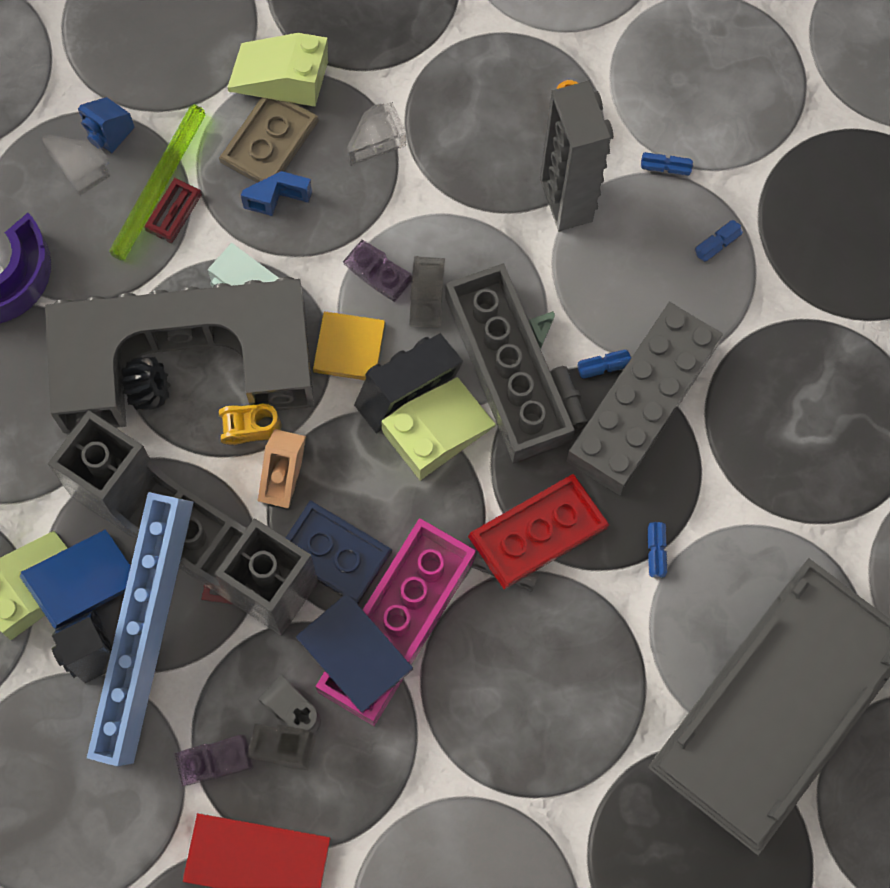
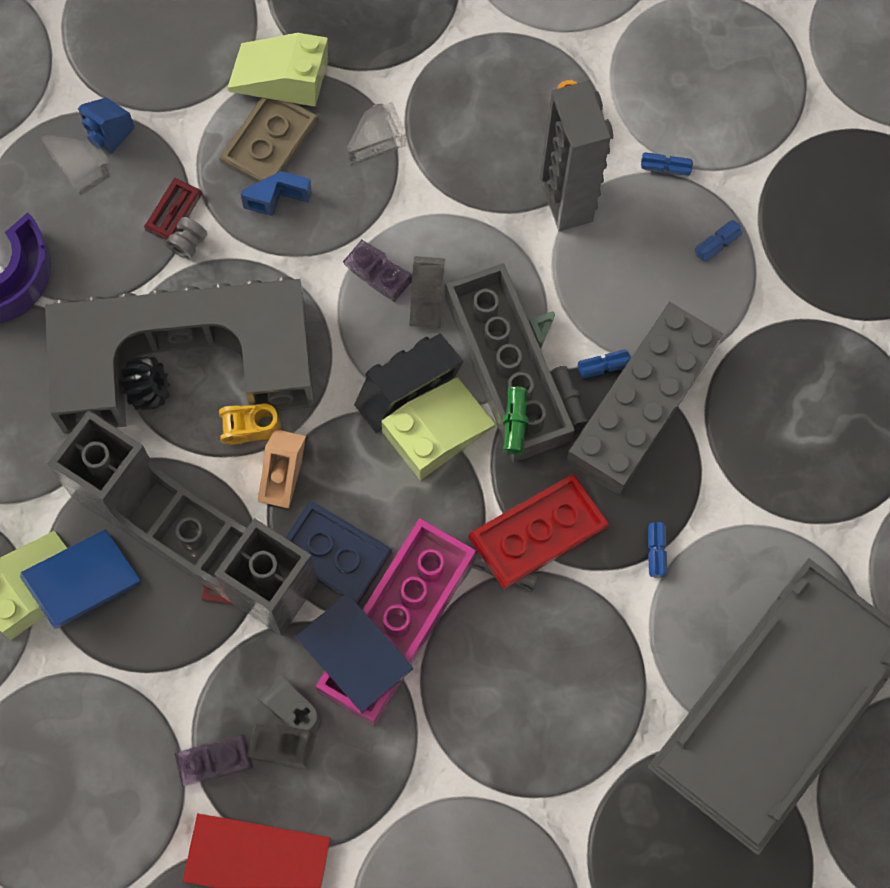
black wedge [51,609,112,683] -> none
light blue brick [87,492,194,766] -> none
clear neon green axle [109,104,205,261] -> none
light aqua slope [208,243,278,287] -> none
yellow tile [313,311,385,380] -> none
none -> flat silver wheel [165,217,207,260]
none -> green pin [503,387,529,455]

